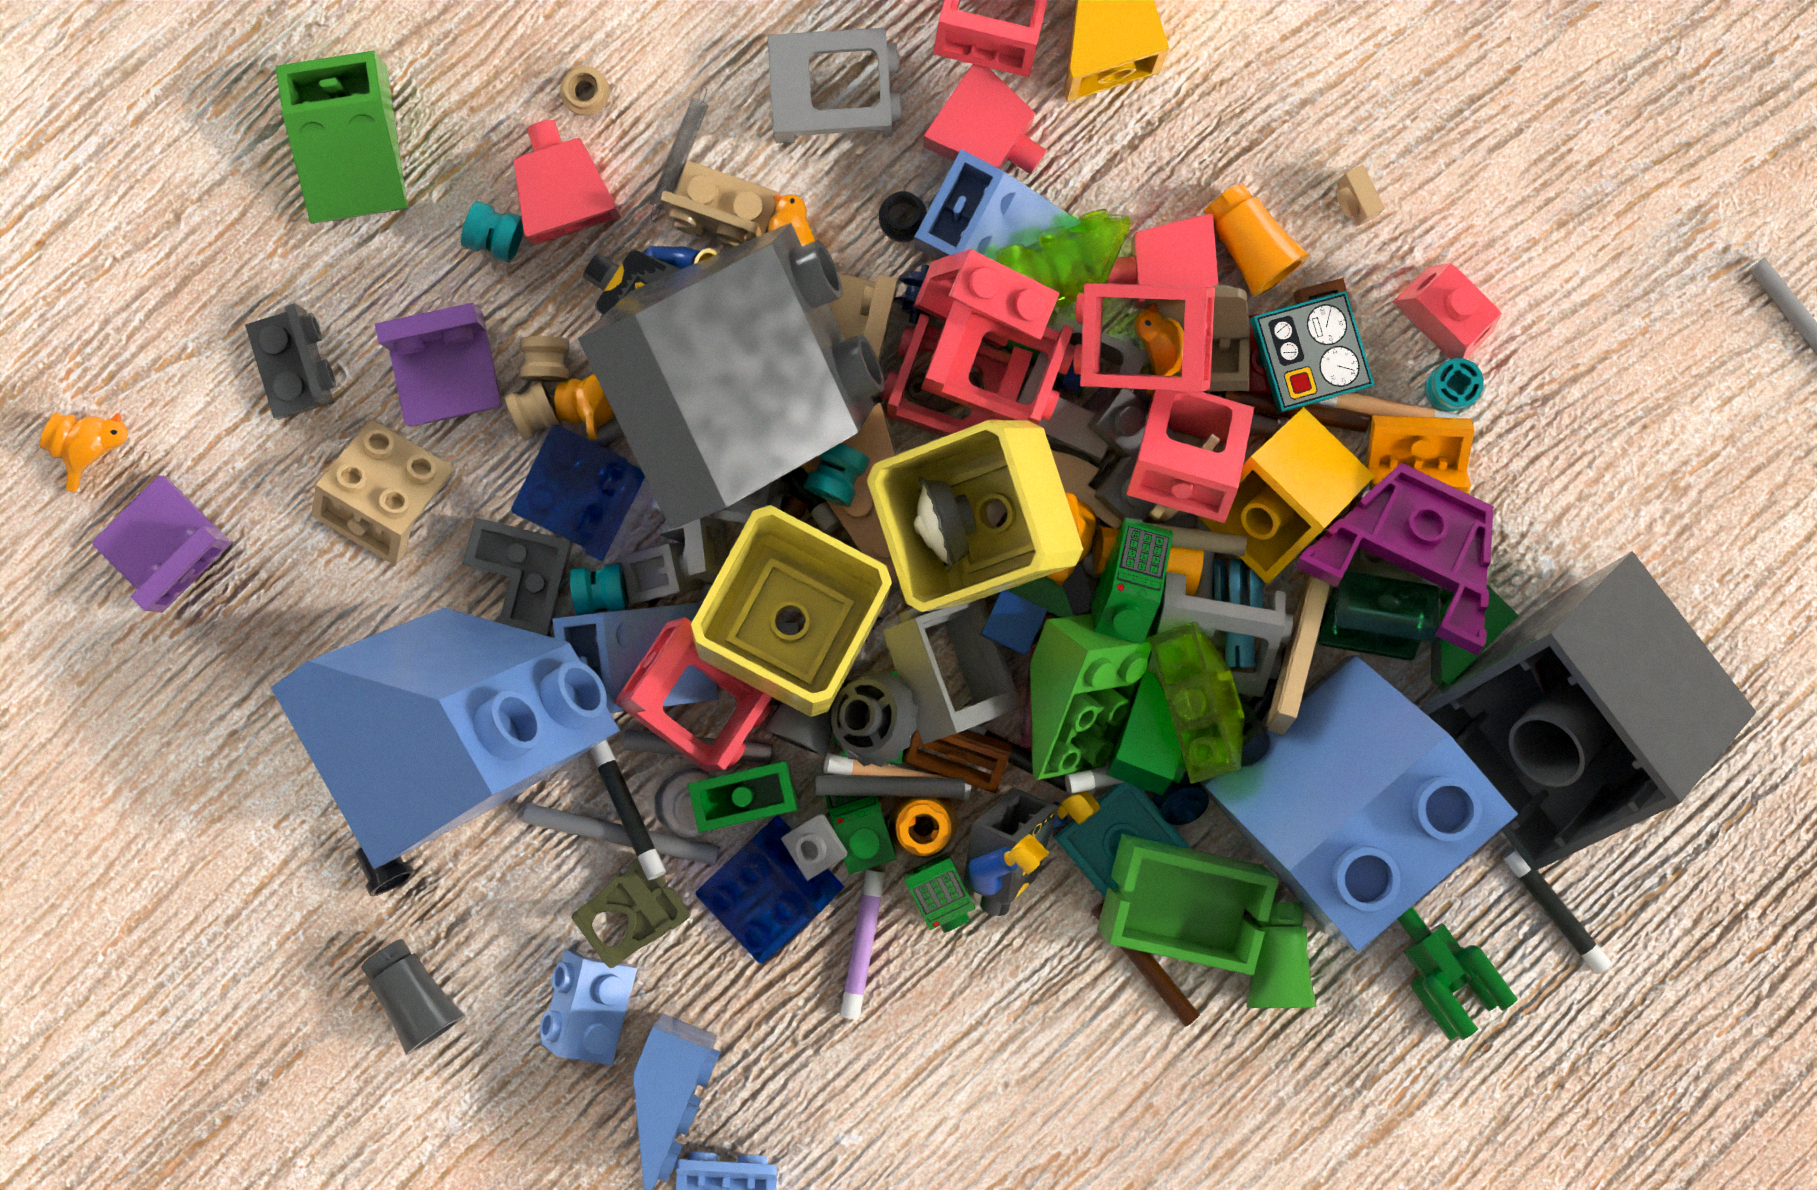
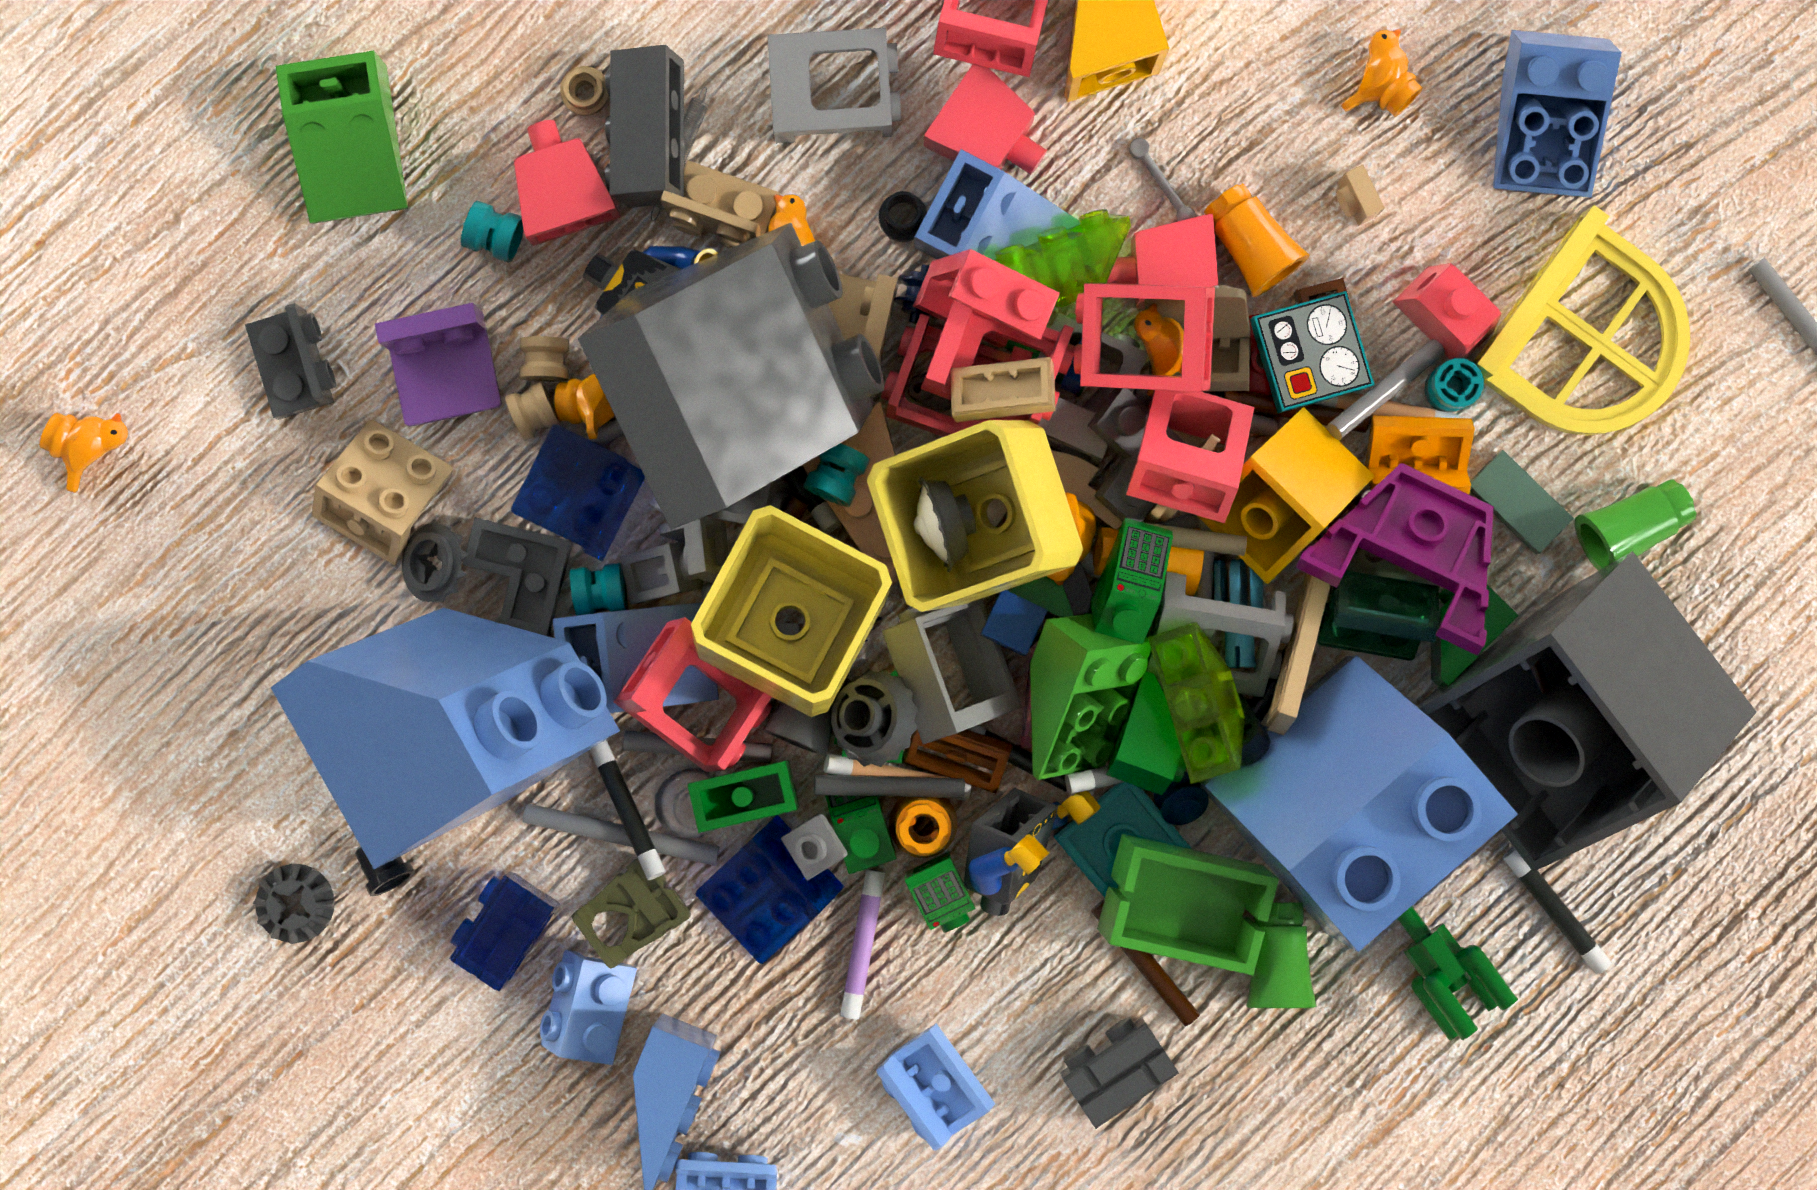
medium lavender bracket [93,475,232,613] -> none
dark grey plant [361,939,466,1056] -> none
none -> dark grey gear [253,864,335,944]
none -> dark grey gear [402,523,469,602]
none -> clear blue brick [449,872,560,991]
none -> dark grey brick [605,44,684,208]
none -> light blue bracket [876,1023,995,1151]
none -> tan plate [950,357,1056,422]
none -> dark grey brick [1060,1017,1179,1129]
none -> light grey hinge [1129,138,1196,221]
none -> light grey bar [1327,339,1445,440]
none -> light orange animal [1341,29,1423,117]
none -> sand green tile [1470,450,1574,554]
none -> light yellow window [1473,205,1690,435]
none -> medium blue slope [1493,30,1622,198]
none -> bright green plant [1575,479,1697,571]

